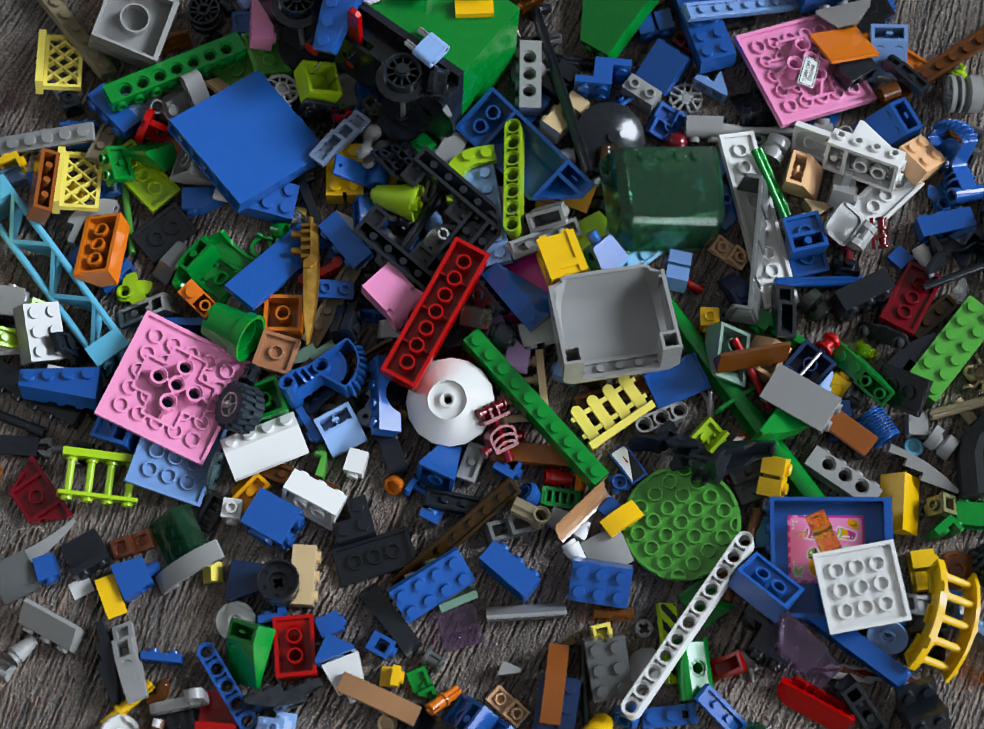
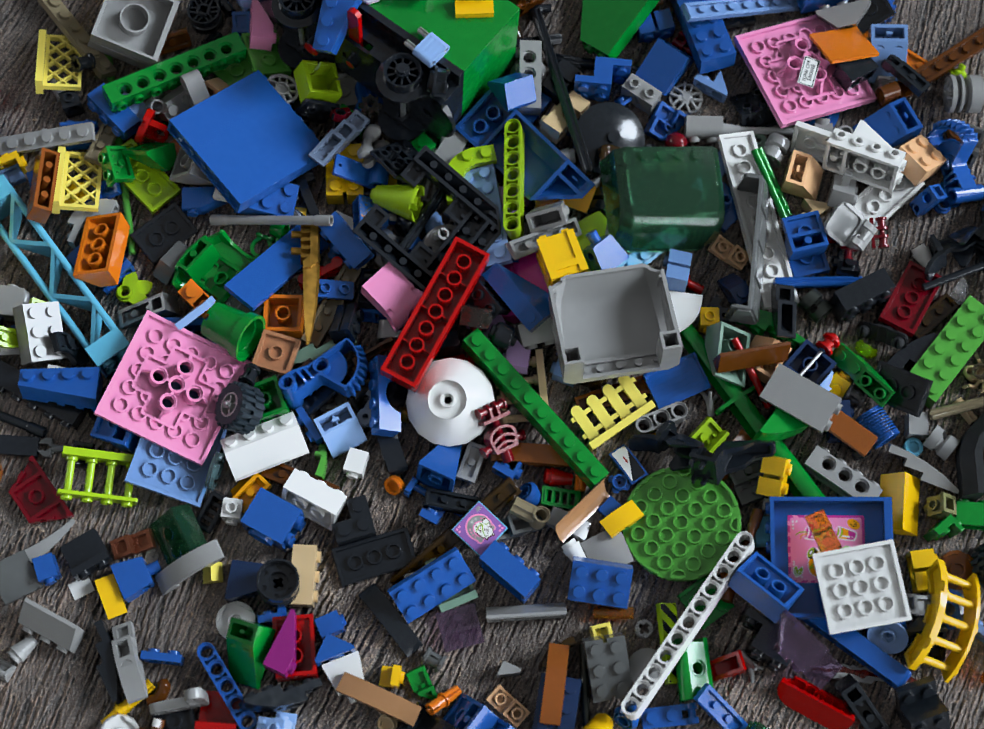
blue brick [365,630,398,662] -> none
blue tile [886,245,914,271] -> none
blue brick [913,206,977,245] -> none
none -> black bush [71,53,96,73]
none -> light blue tile [175,296,216,330]
none -> light grey piece [209,214,334,226]
none -> magenta slope [263,609,297,679]
none -> tile [452,501,508,557]
none -> slope [487,72,537,112]
none -> white sticker [669,290,703,332]
none -> blue leg [909,184,948,217]

